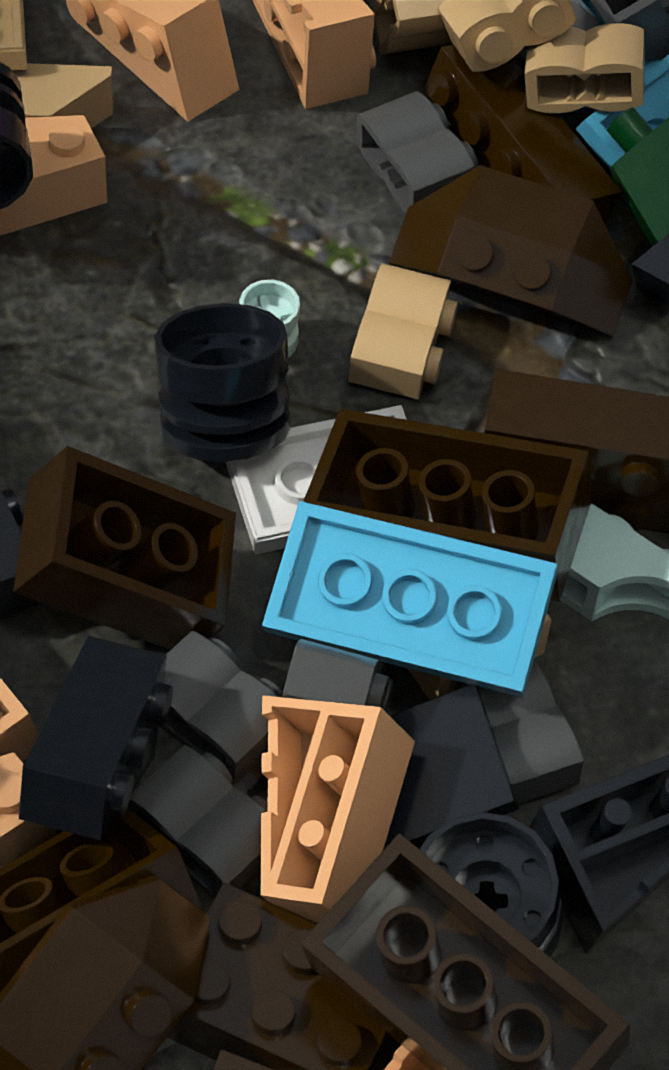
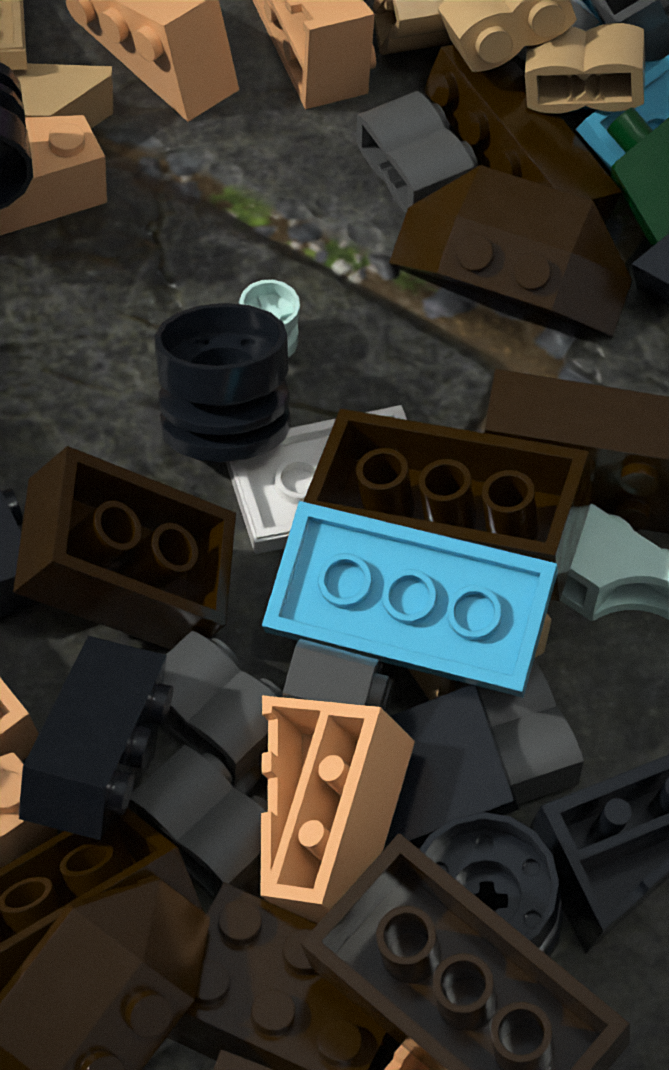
tan brick [348,263,458,399] -> none

